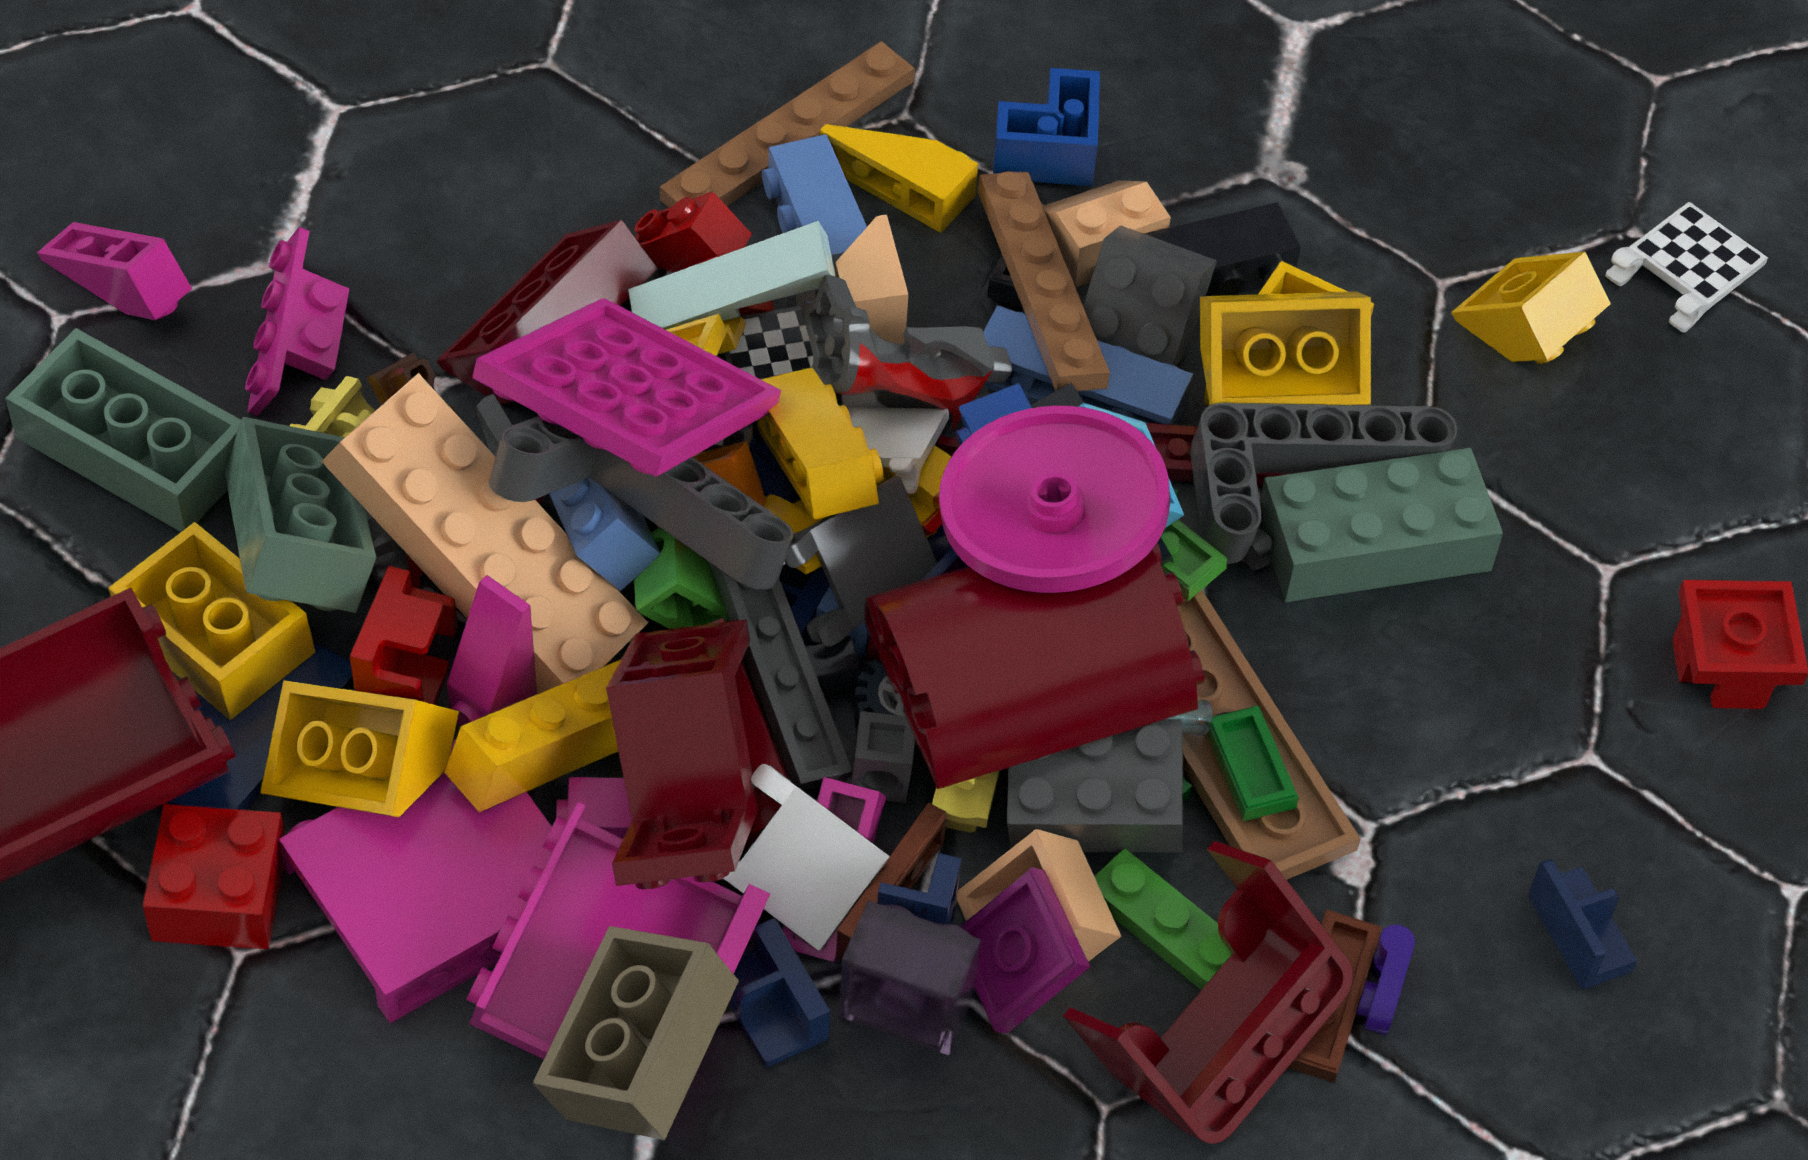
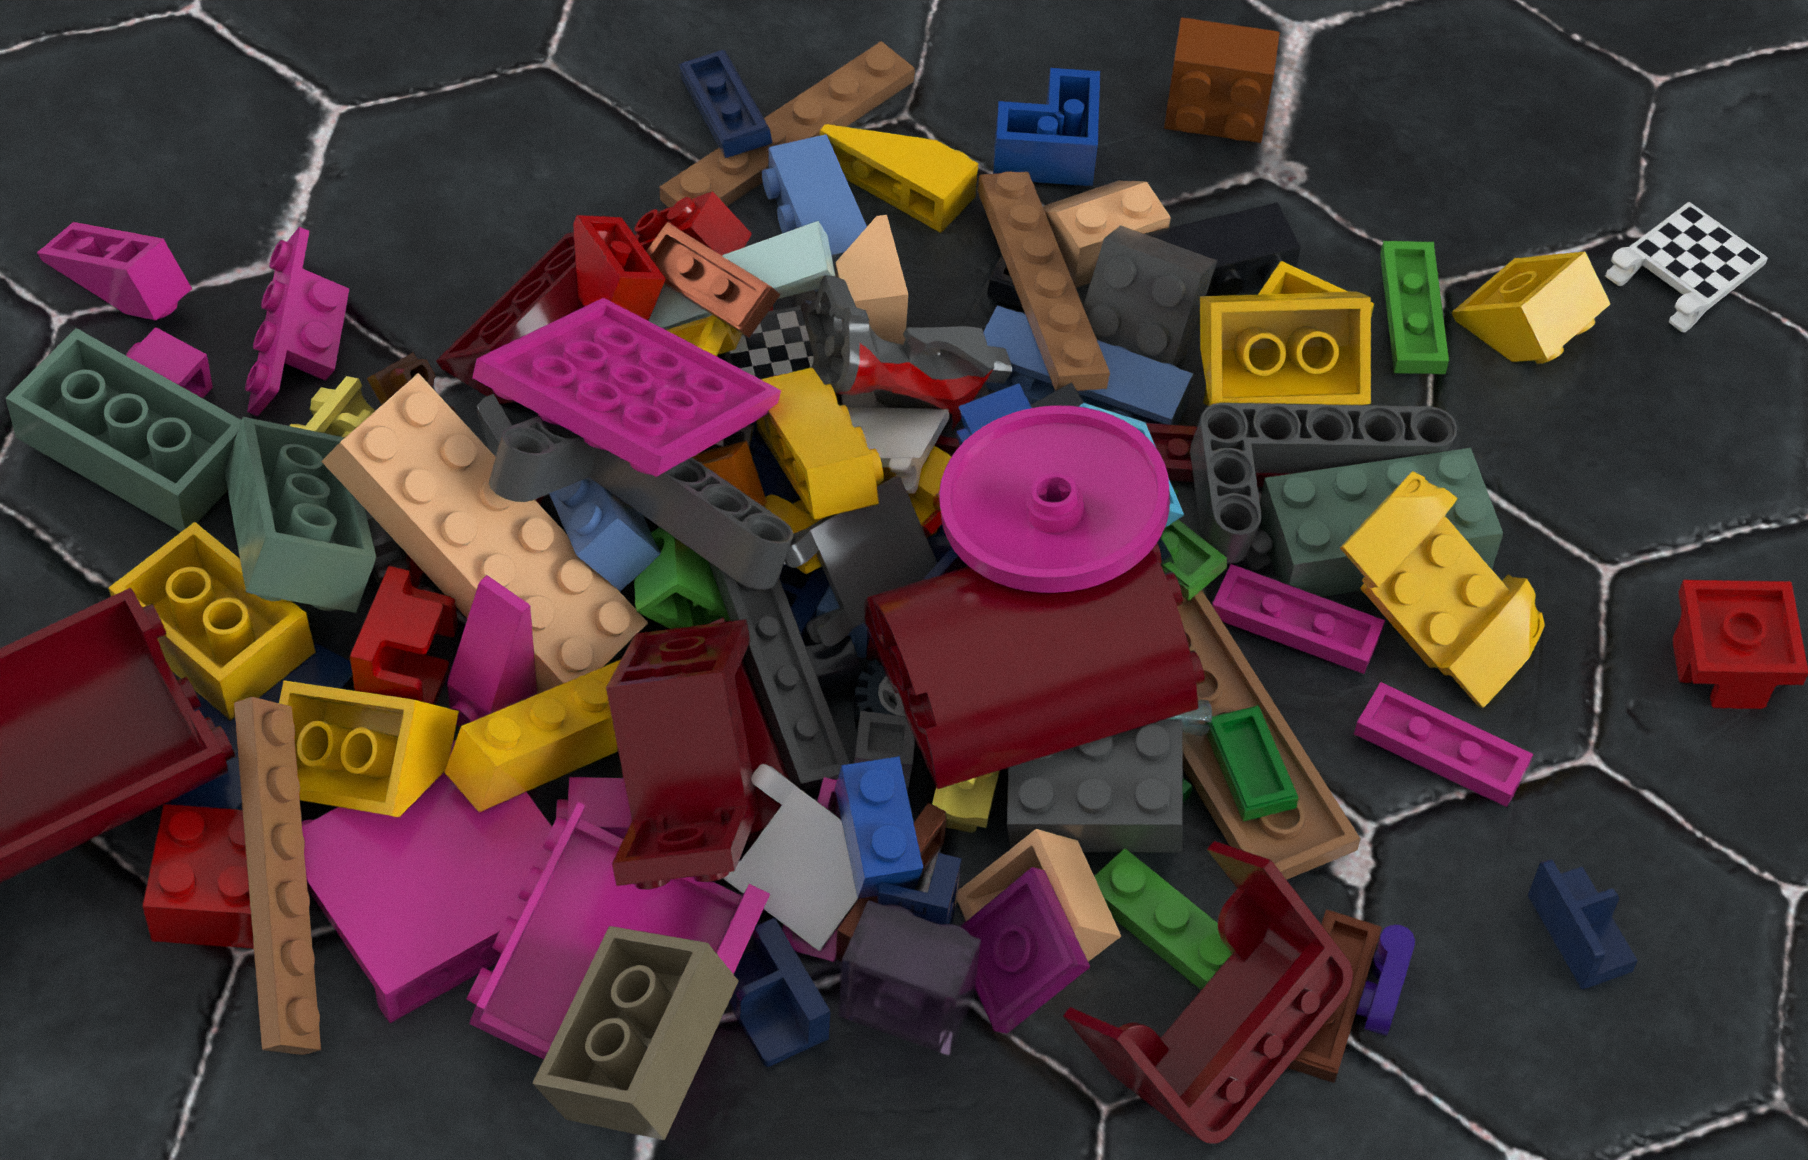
none -> dark pink brick [126,327,213,398]
none -> medium nougat plate [234,697,321,1055]
none -> red slope [573,215,666,321]
none -> tile [646,222,780,338]
none -> dark blue tile [678,50,773,158]
none -> blue brick [835,756,923,899]
none -> dark orange brick [1164,17,1280,143]
none -> dark pink plate [1212,564,1385,674]
none -> yellow piece [1340,471,1545,708]
none -> dark pink plate [1354,682,1533,807]
none -> bright green plate [1380,241,1449,374]

